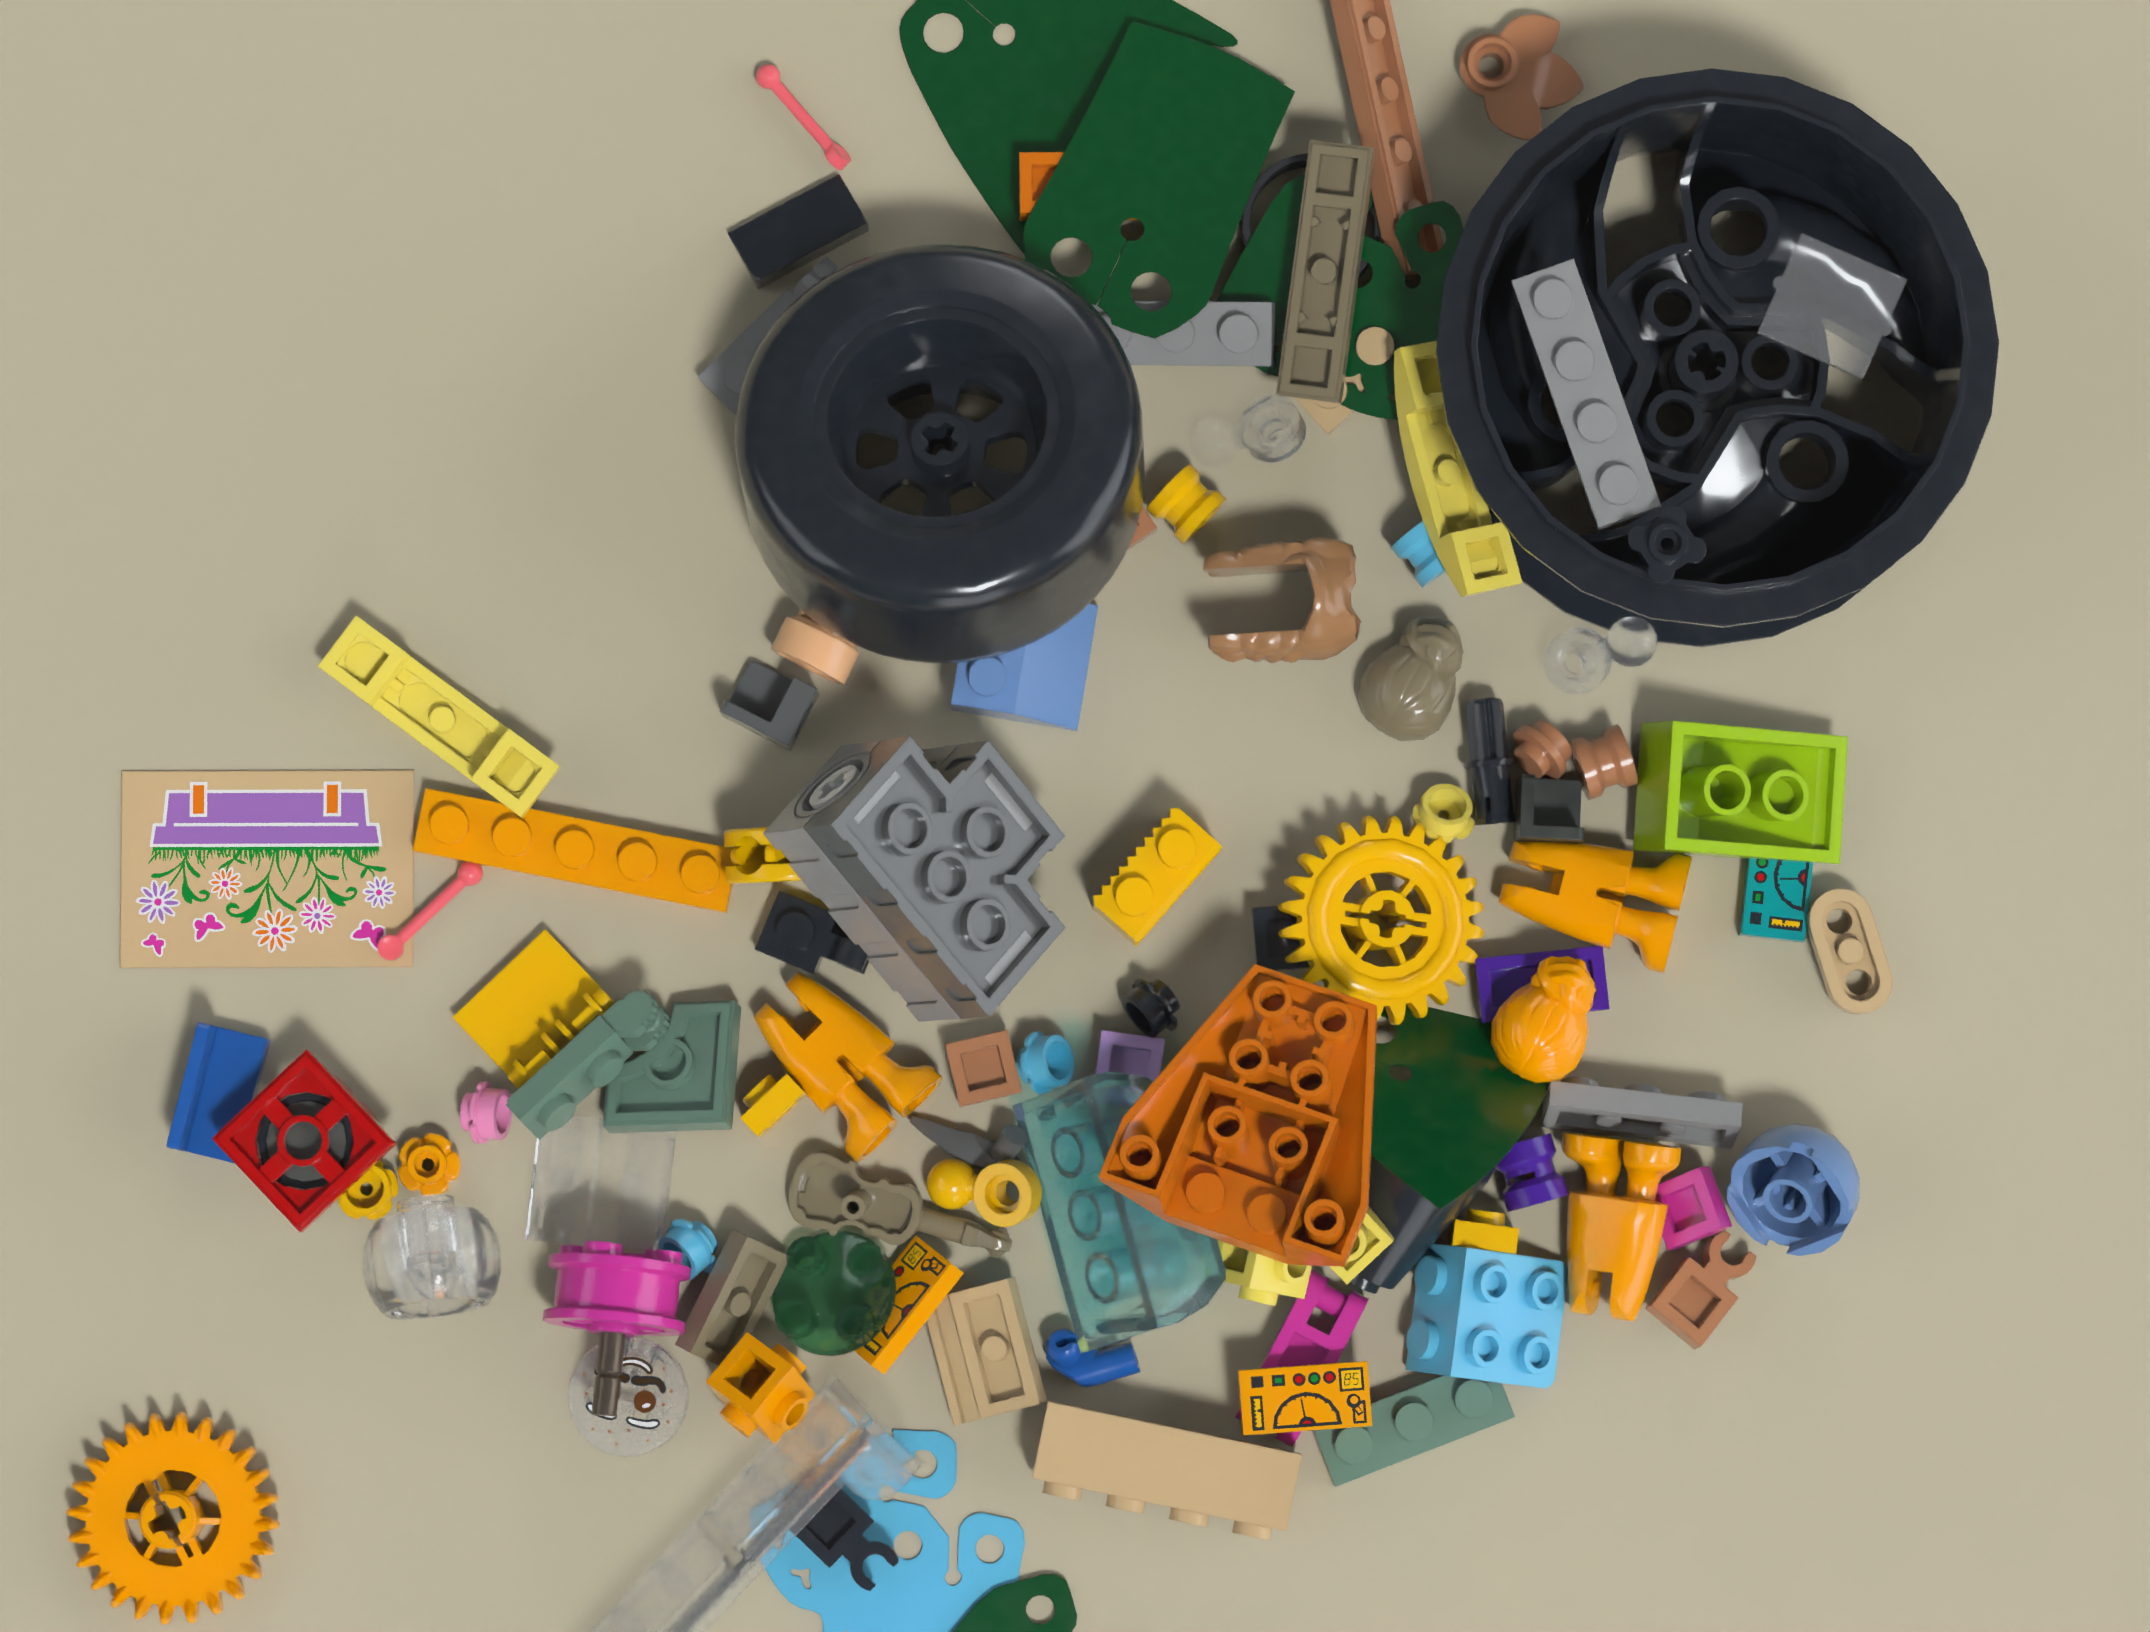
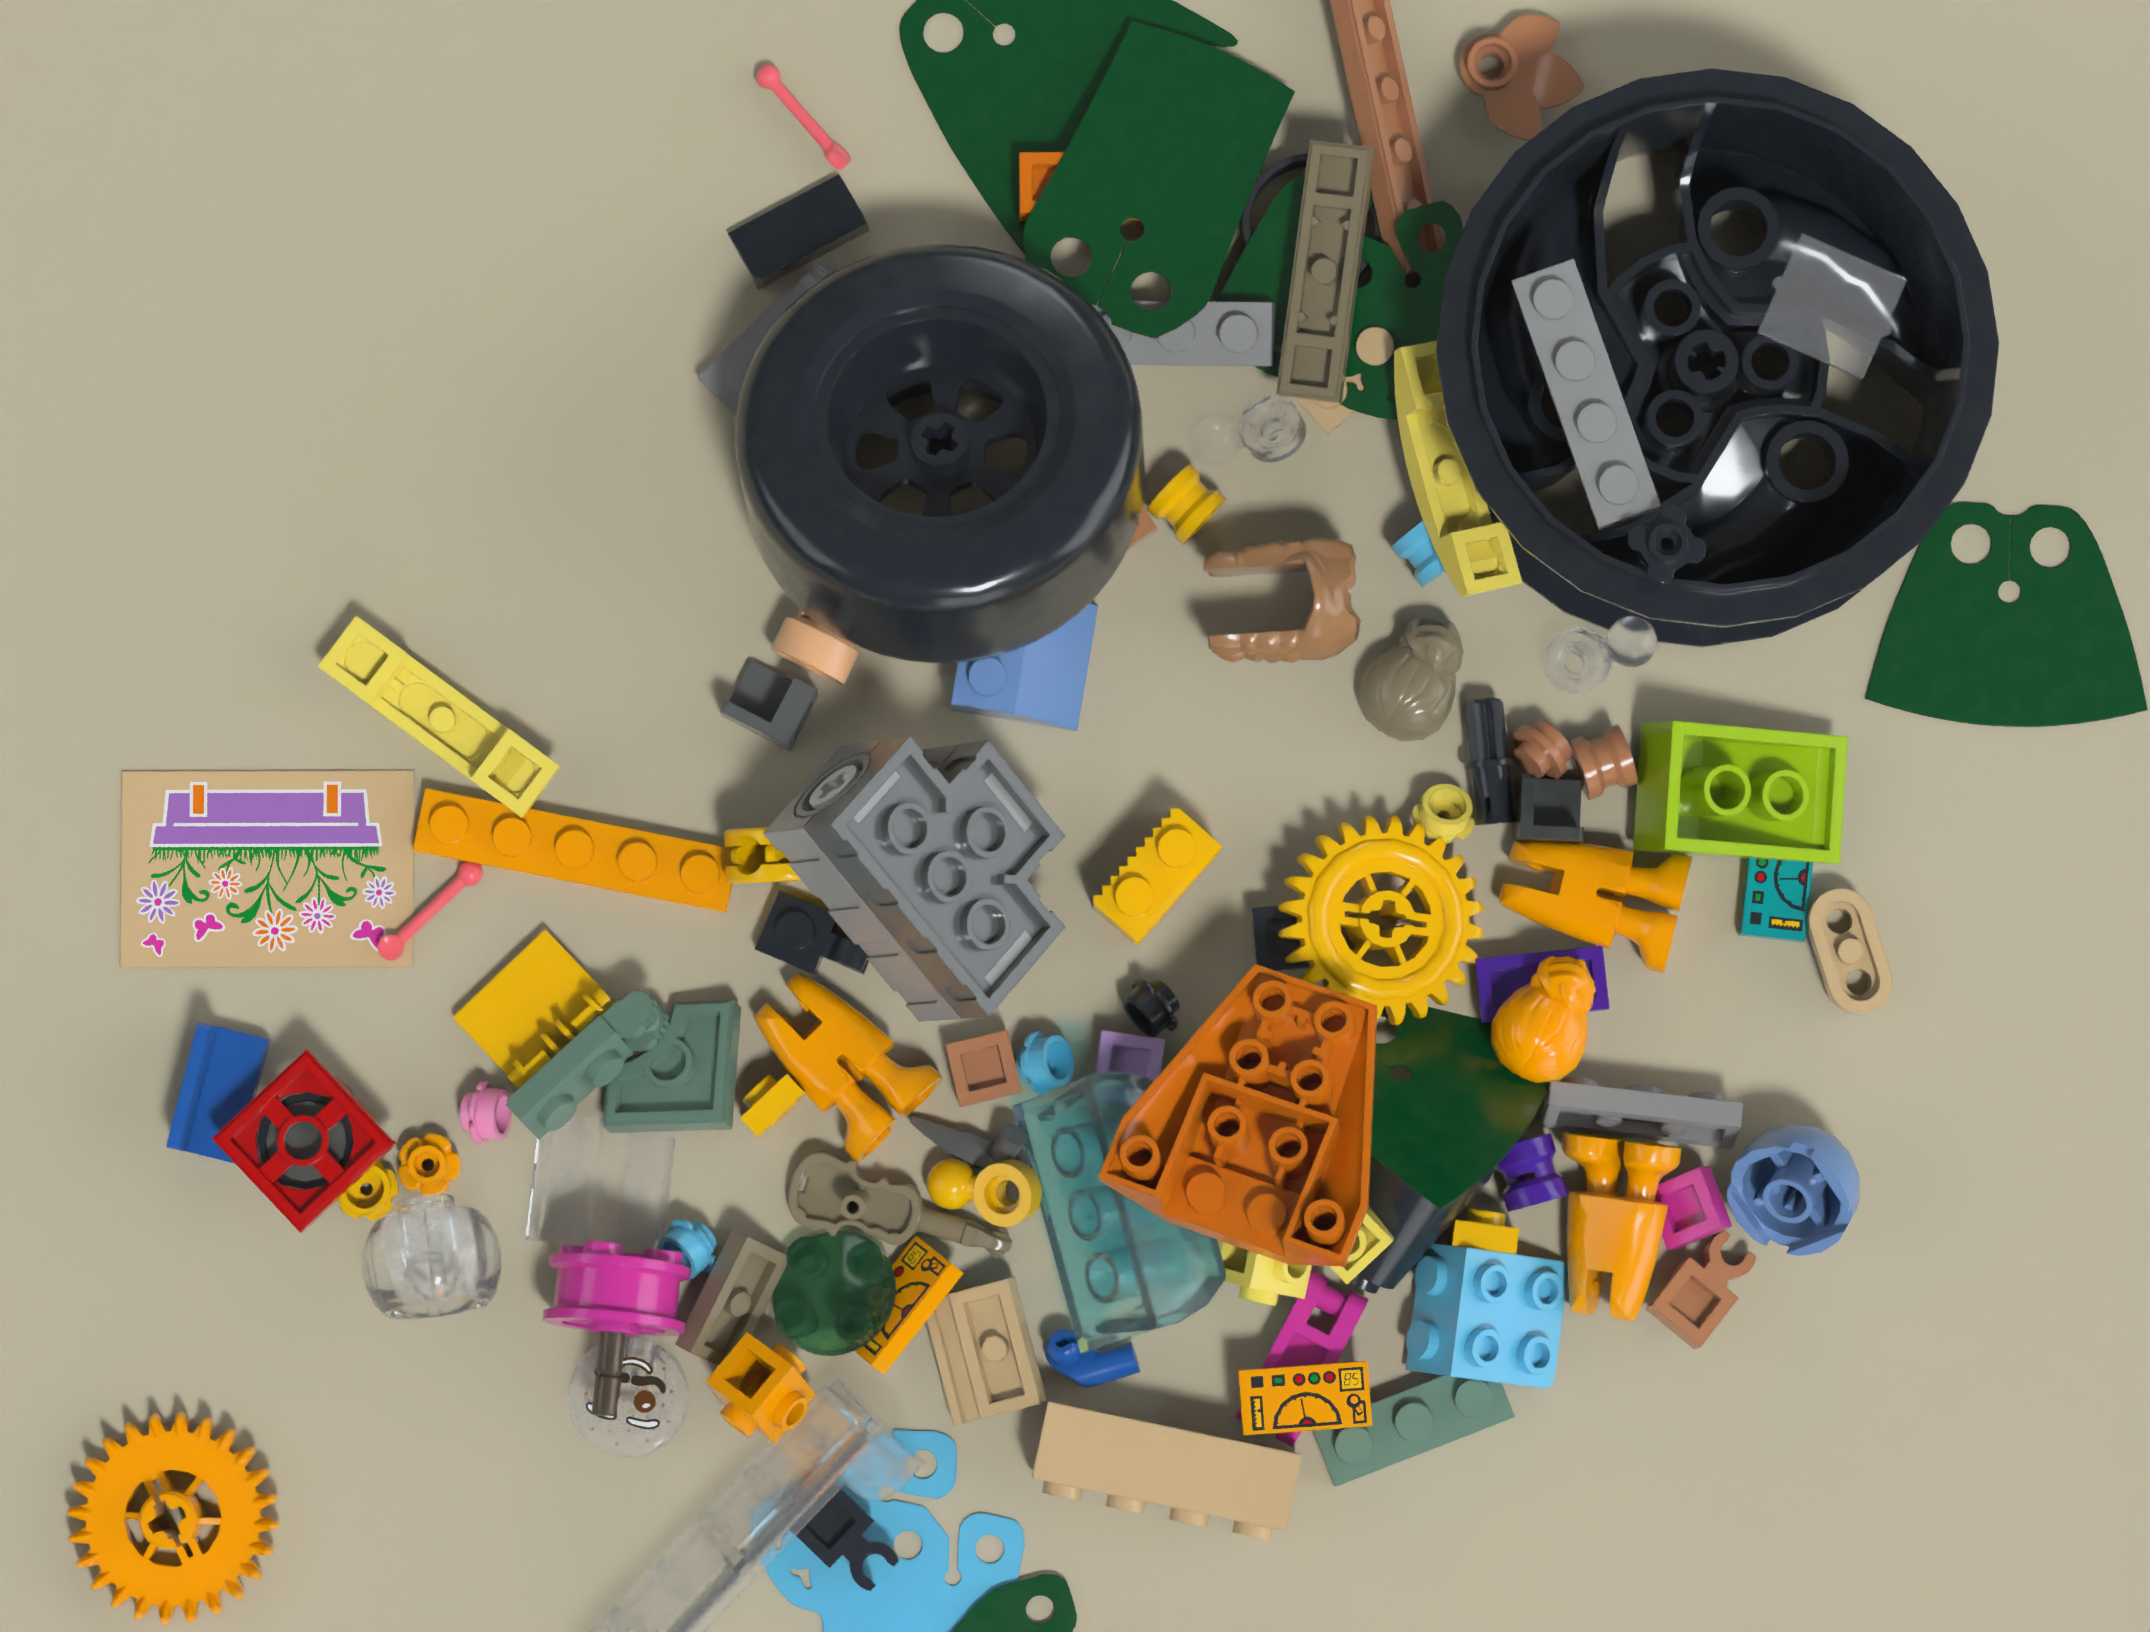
none -> dark green piece [1865,502,2148,727]

